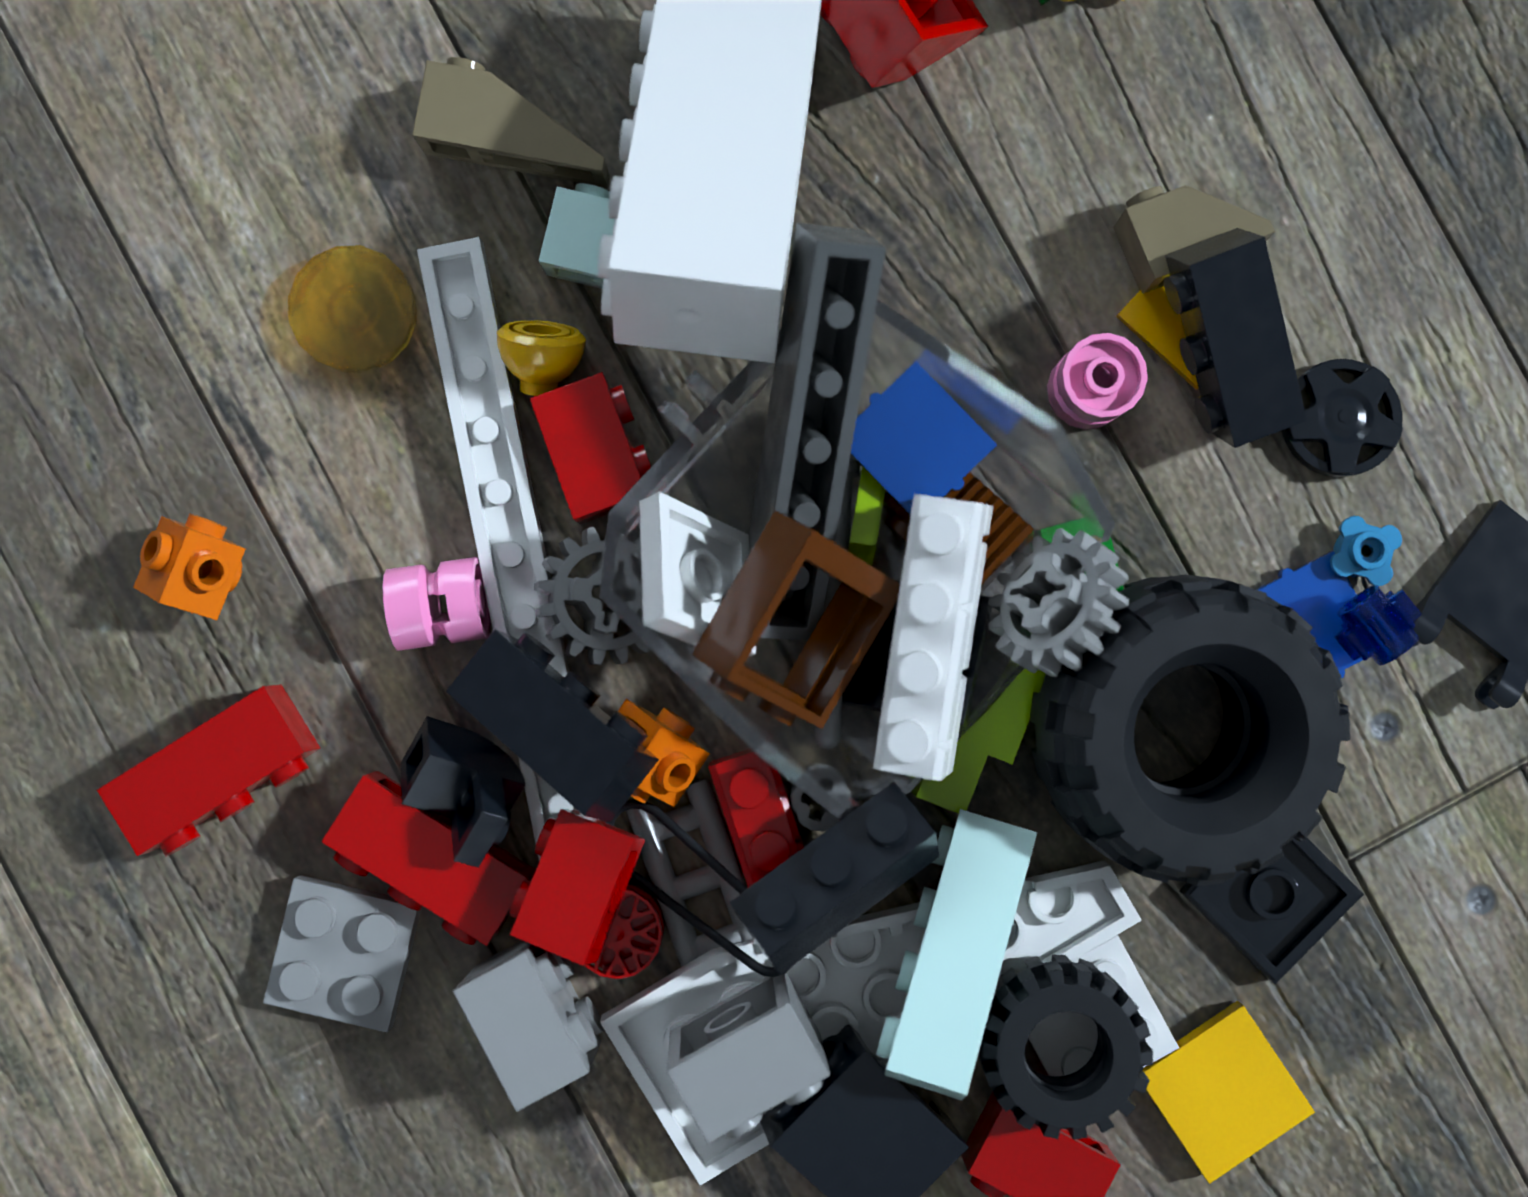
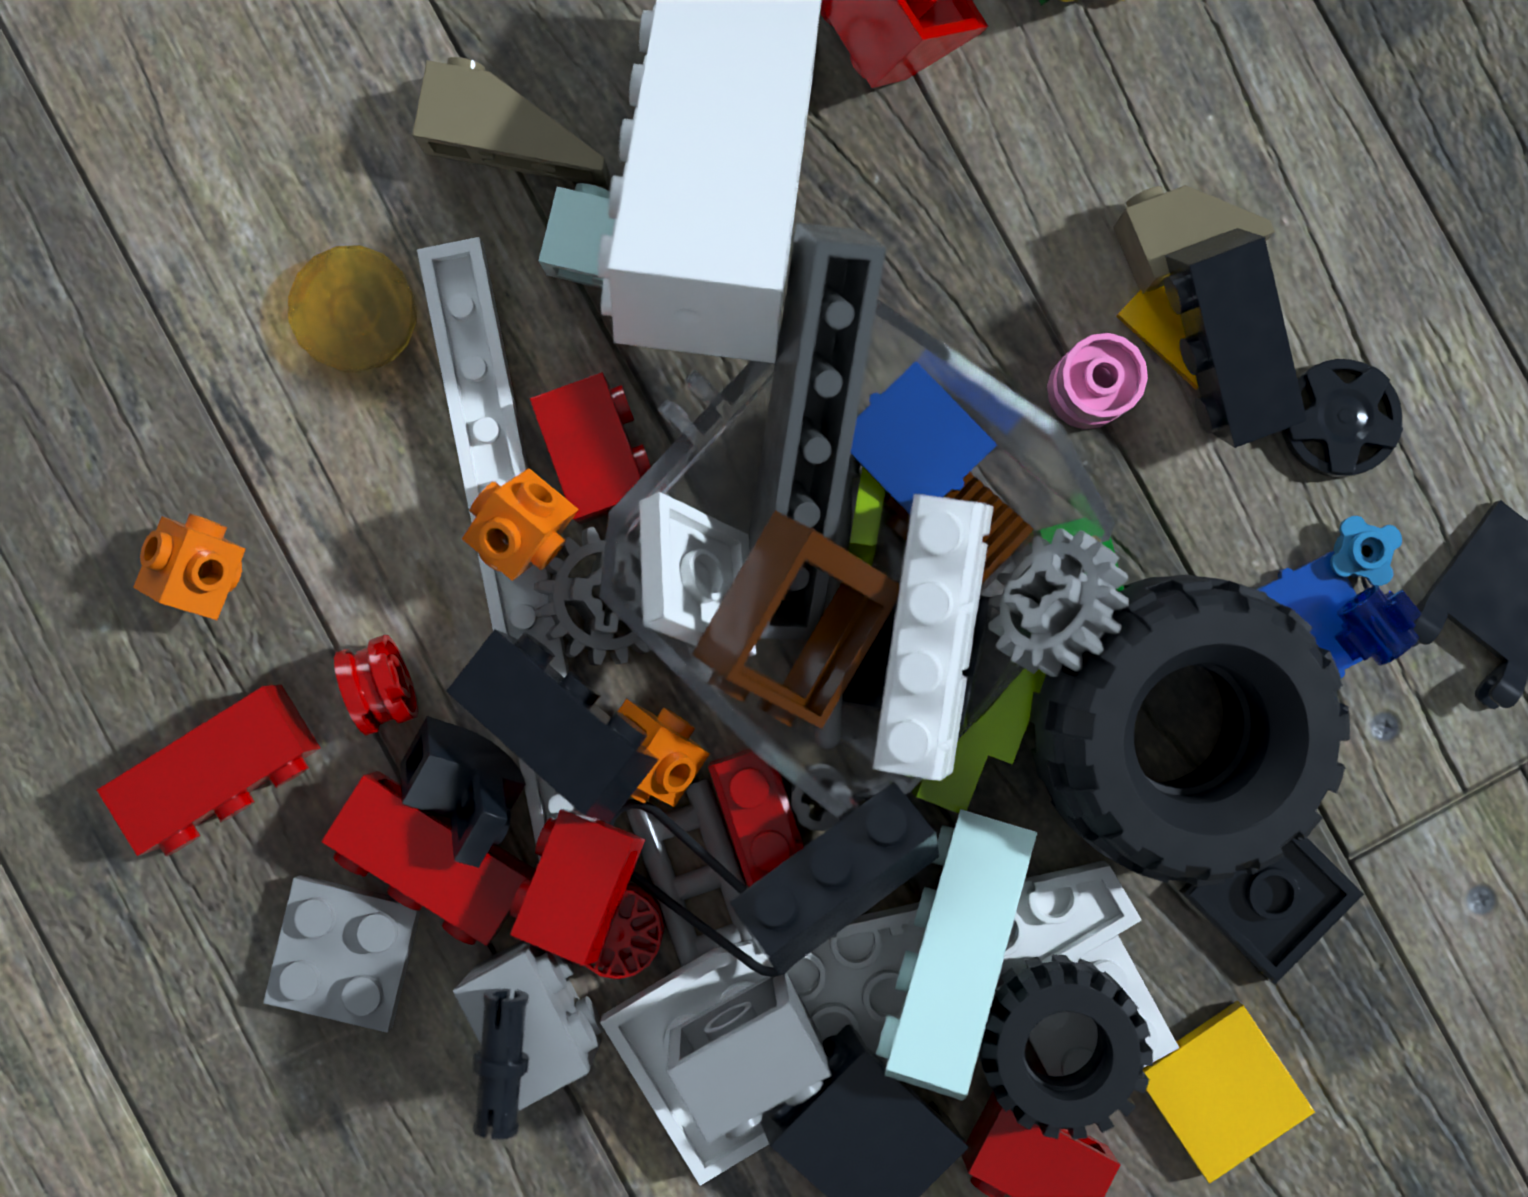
bright pink wheel [383,557,491,651] -> none
yellow brick [497,320,586,396] -> none
none -> red wheel [334,635,419,736]
none -> orange brick [462,468,579,581]
none -> black pin [472,989,529,1140]

